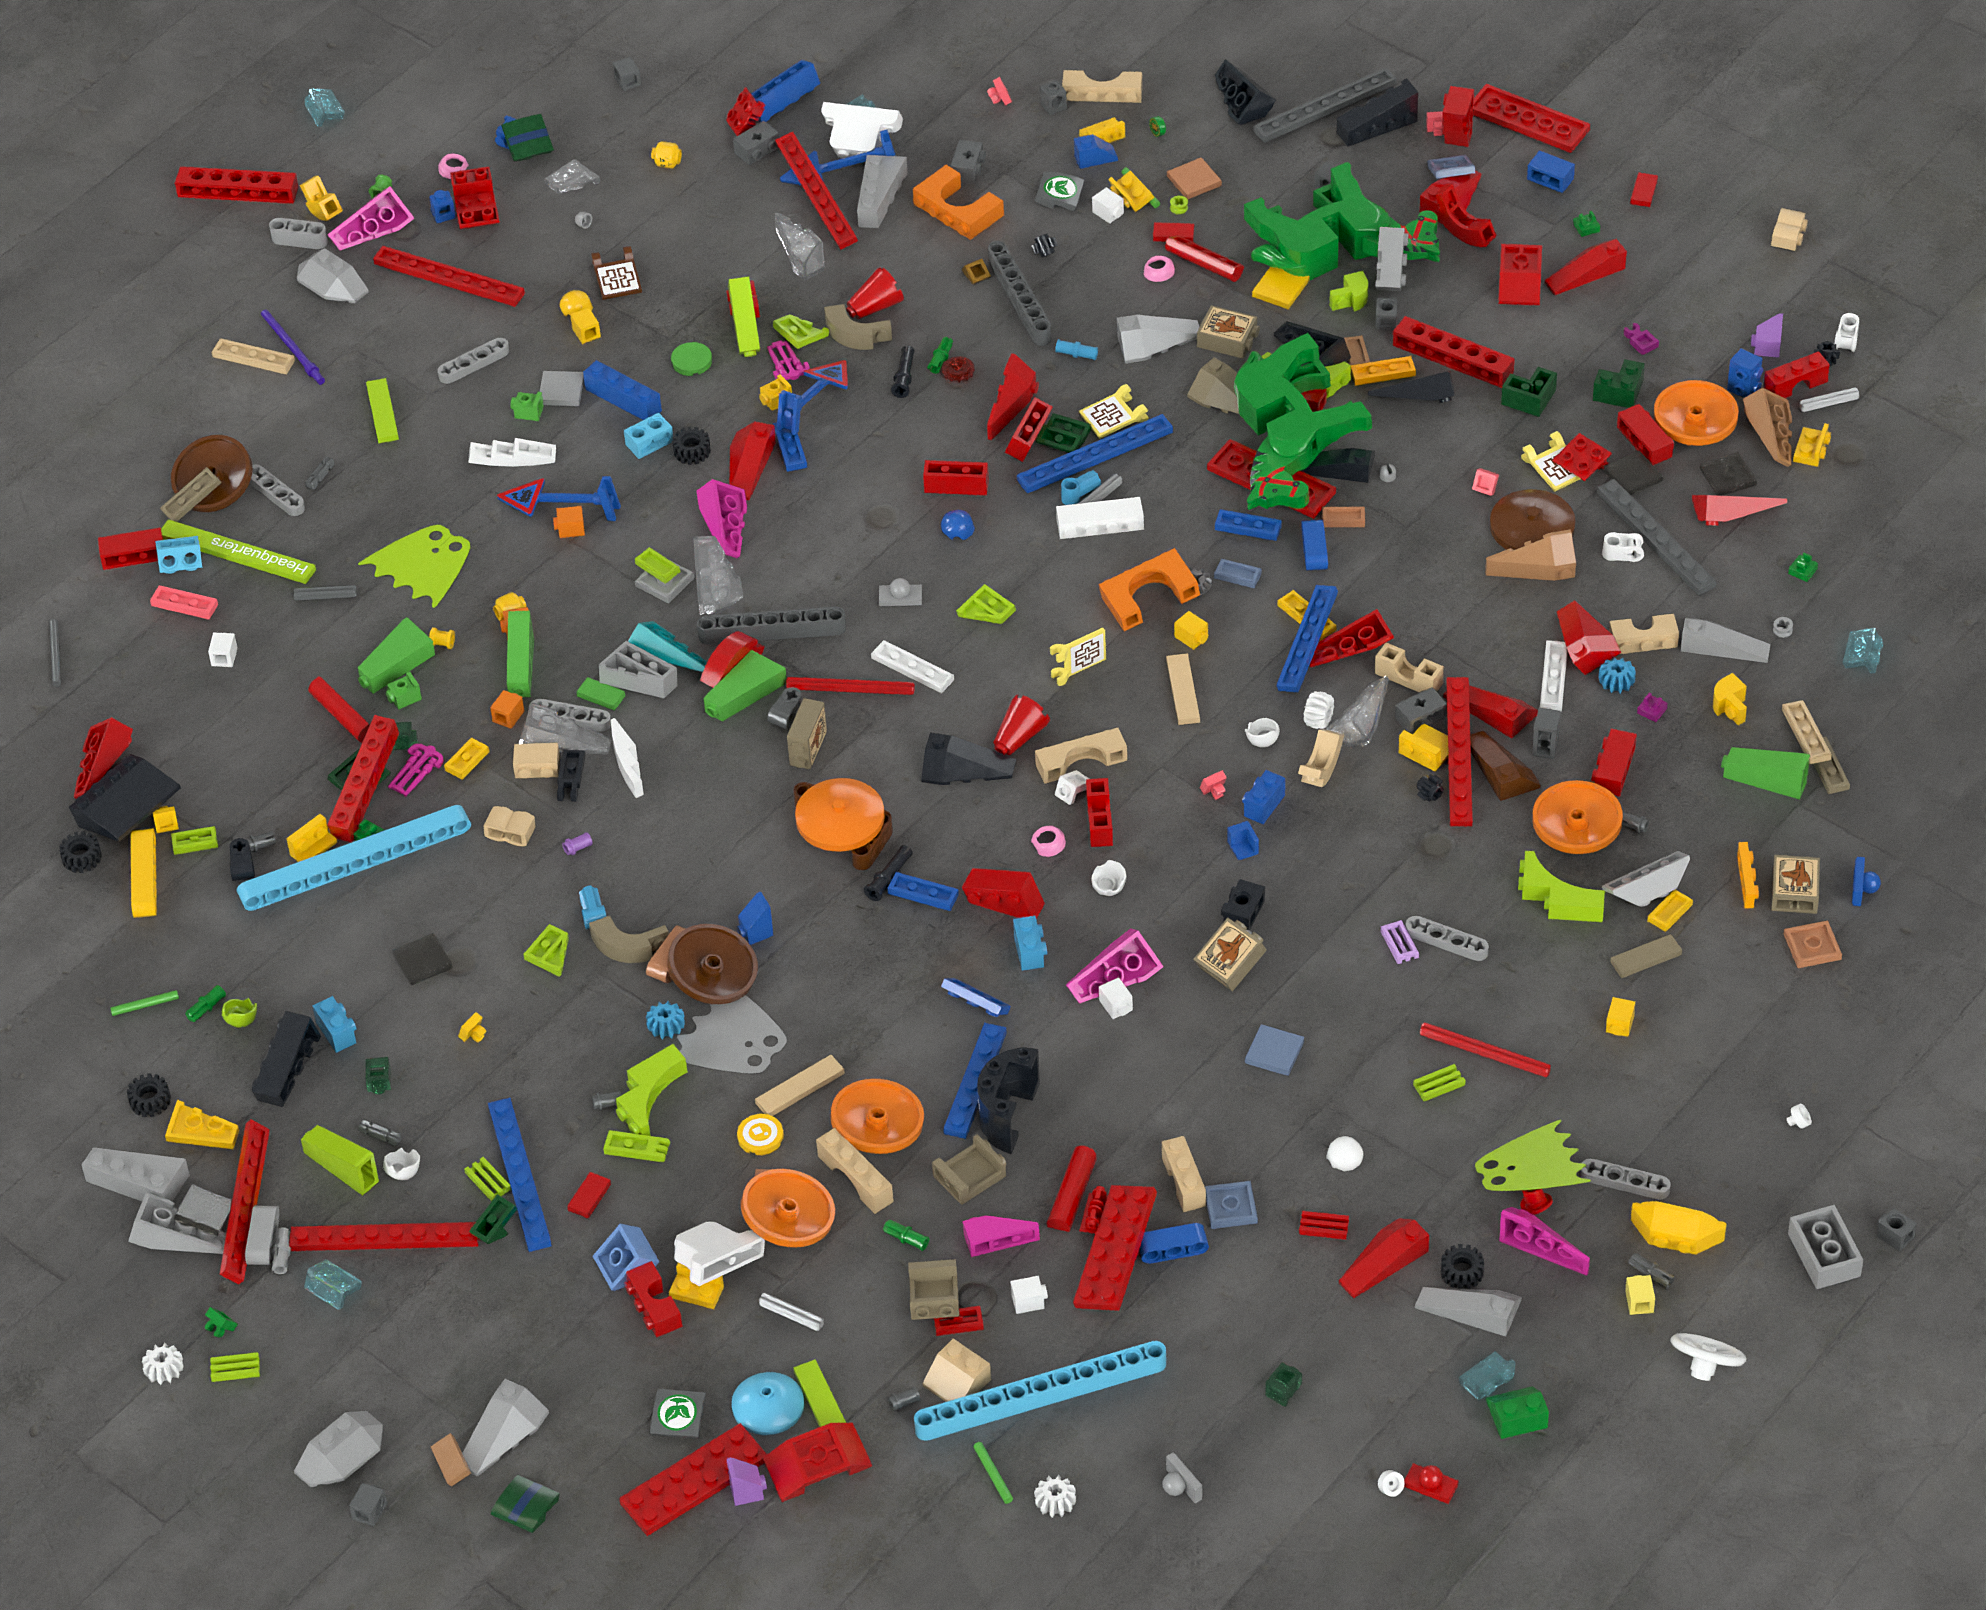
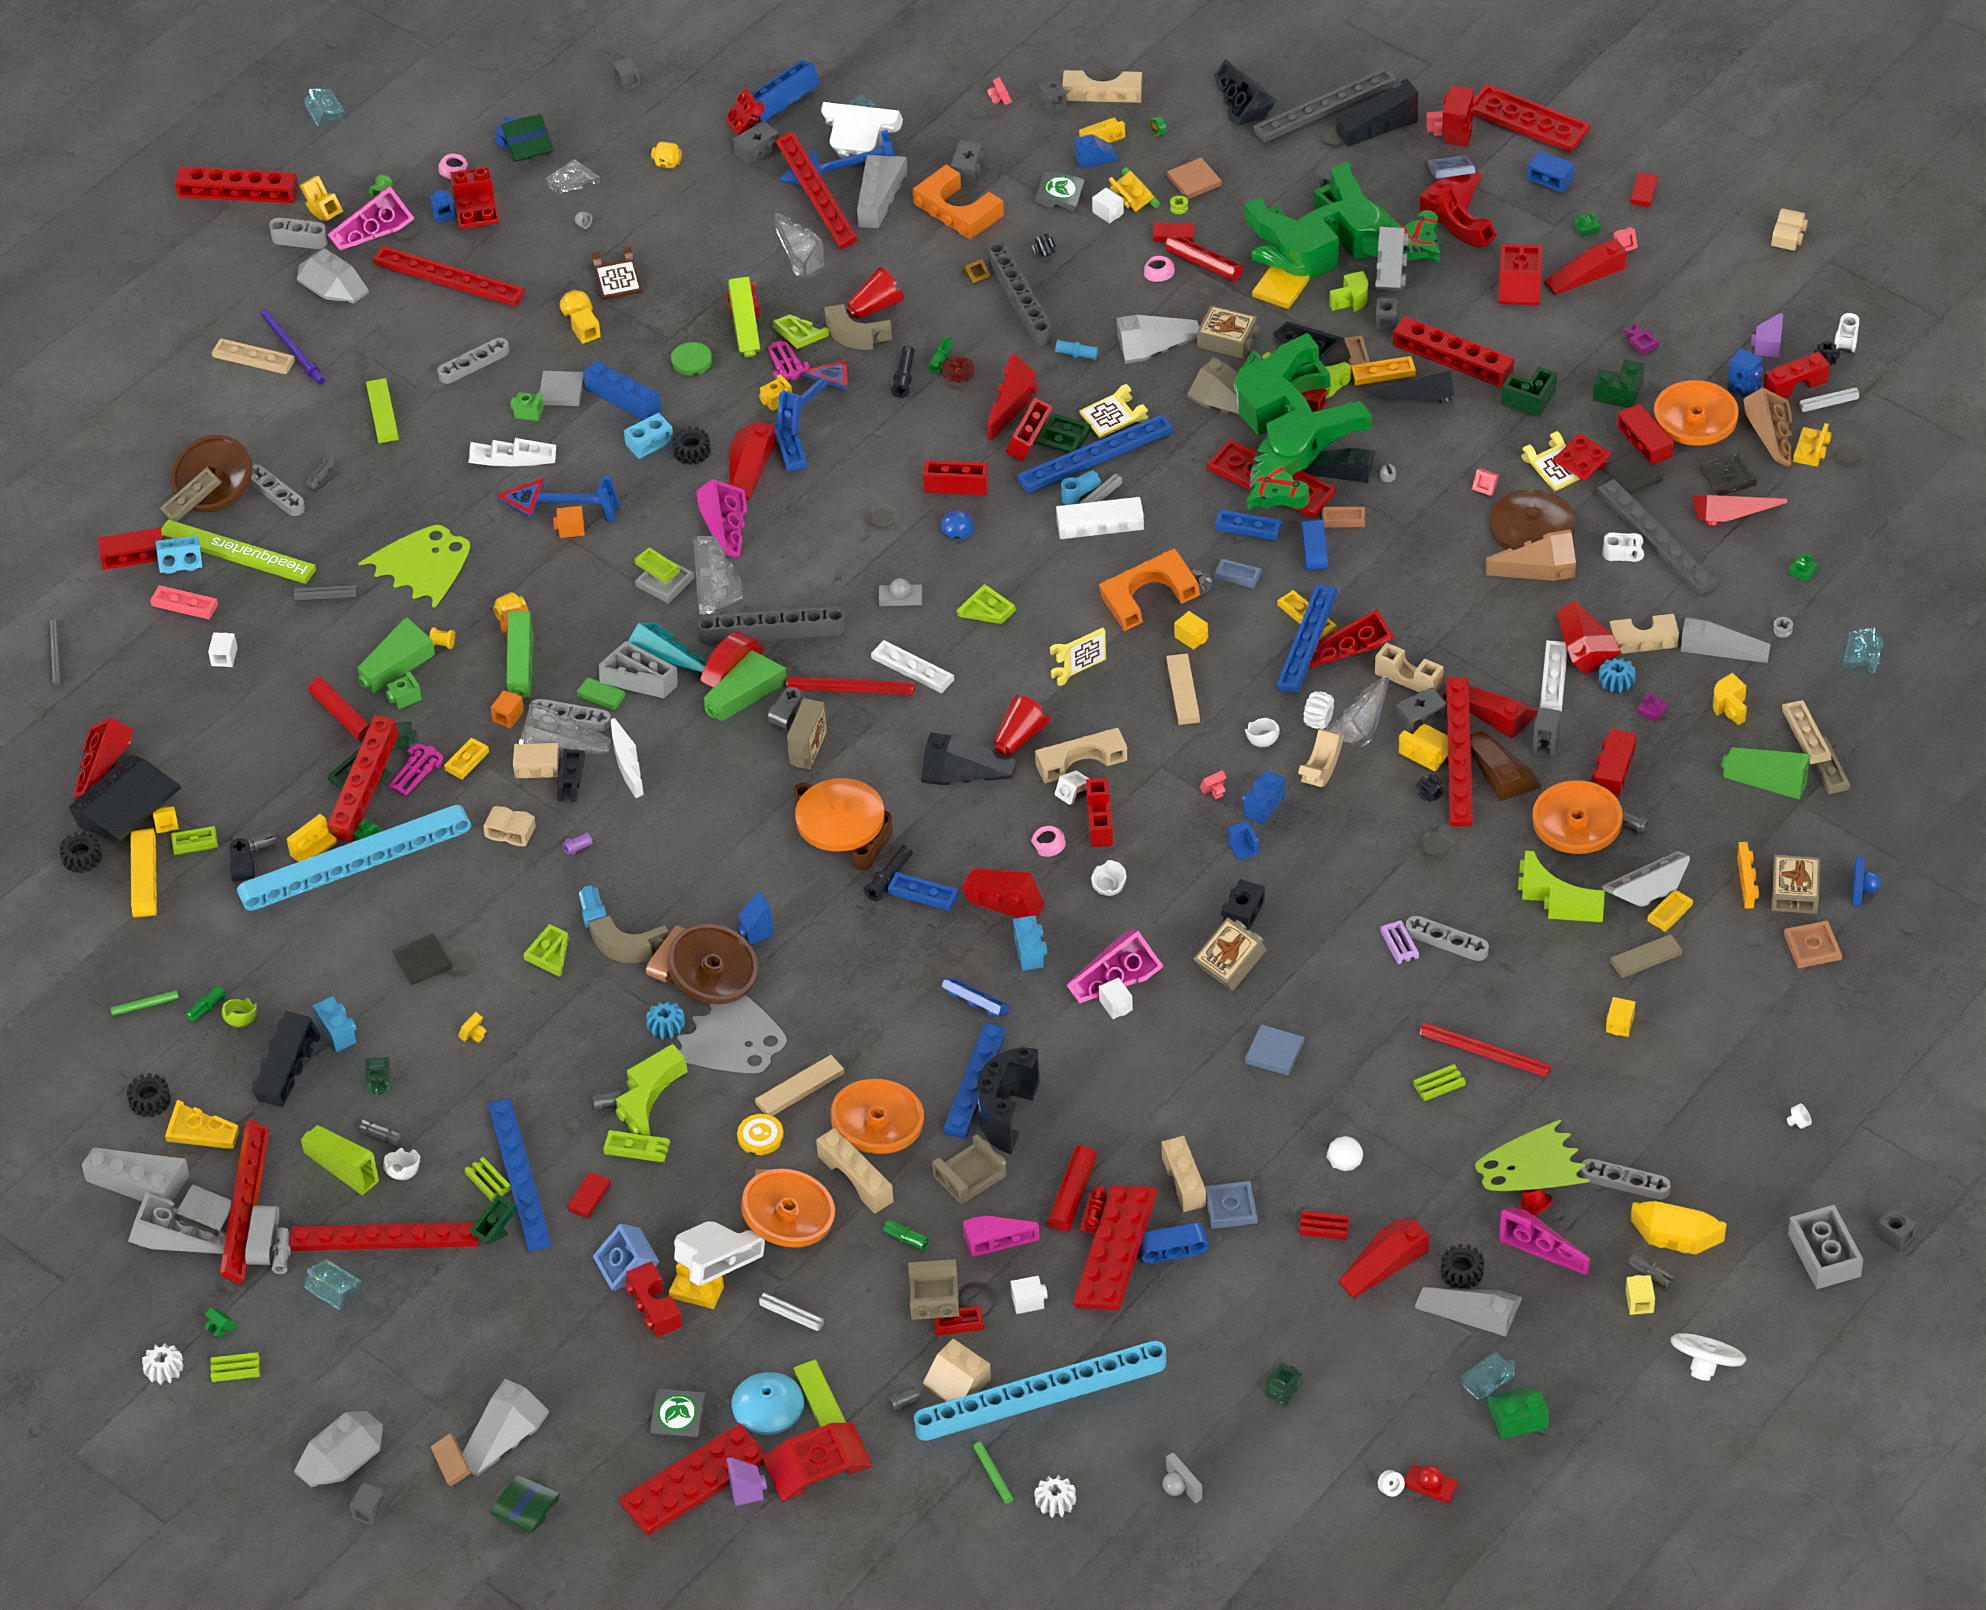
none -> coral tile [1613,227,1637,252]

